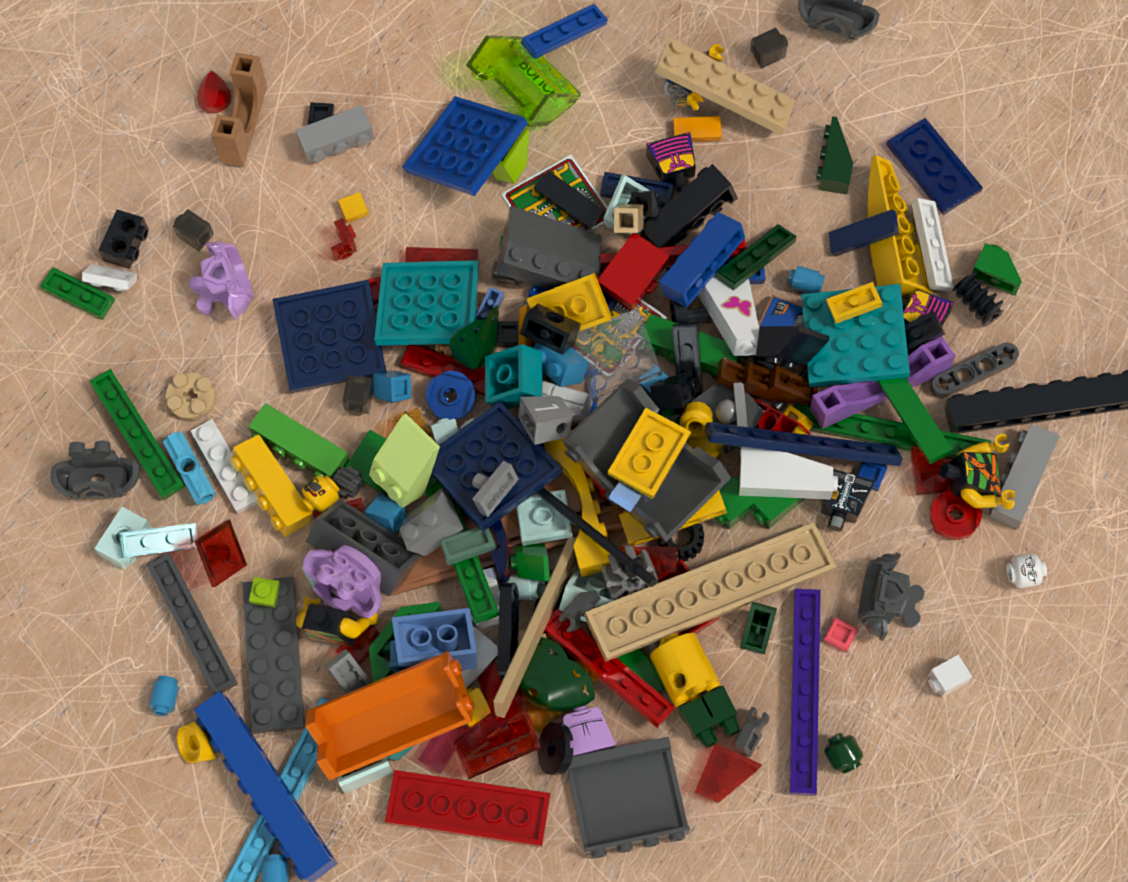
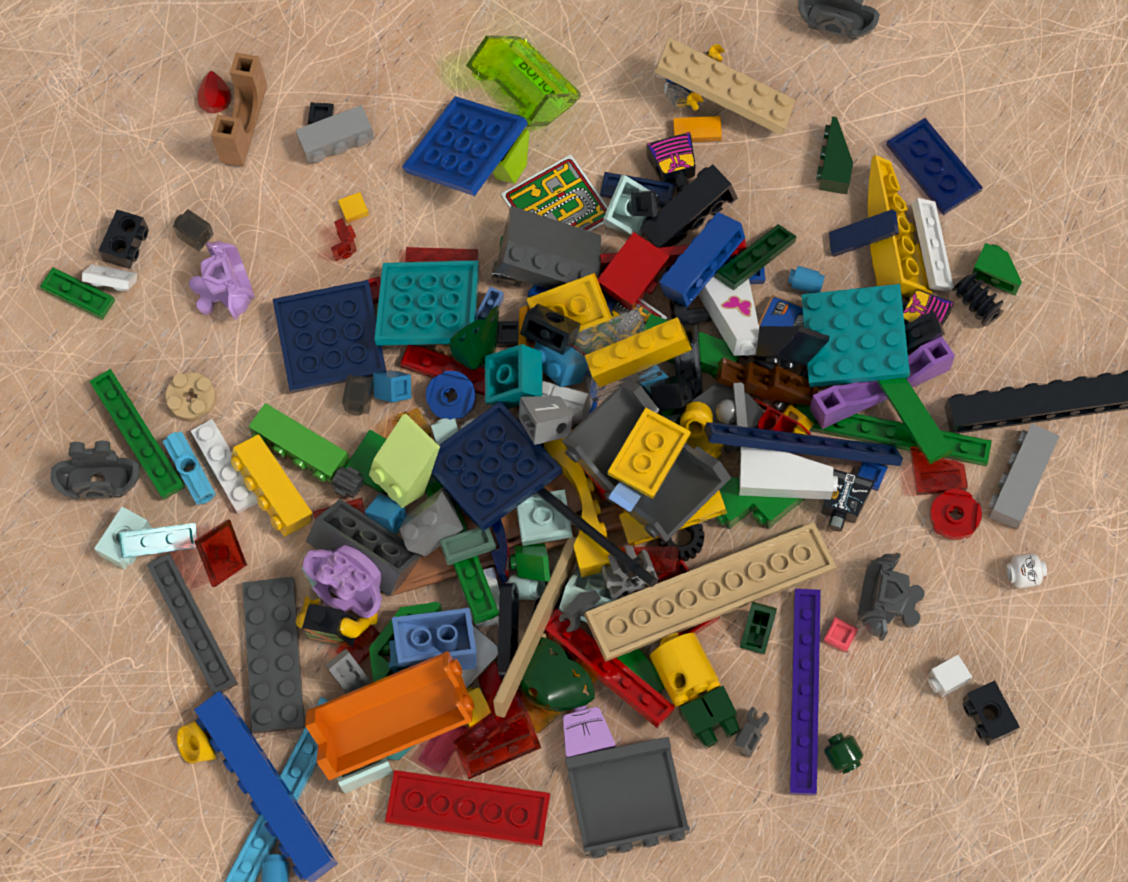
dark azure brick [148,676,179,716] -> none
lime plate [249,577,281,608] -> none
yellow head [302,475,340,513] -> none
light grey tile [472,461,519,517] -> none
blue tile [520,4,608,60] -> none
black tile [534,171,605,231] -> none
black tile [537,722,574,775] -> none
tan brick [614,204,643,233] -> none
clear red wing [694,744,762,804] -> none
clear smoke brick [750,27,788,69] -> none
yellow plate [826,282,882,324] -> none
dark grey beam [931,342,1019,399] -> none
torso [940,434,1015,510] -> none
none -> yellow brick [585,317,692,388]
none -> black brick [963,680,1020,746]

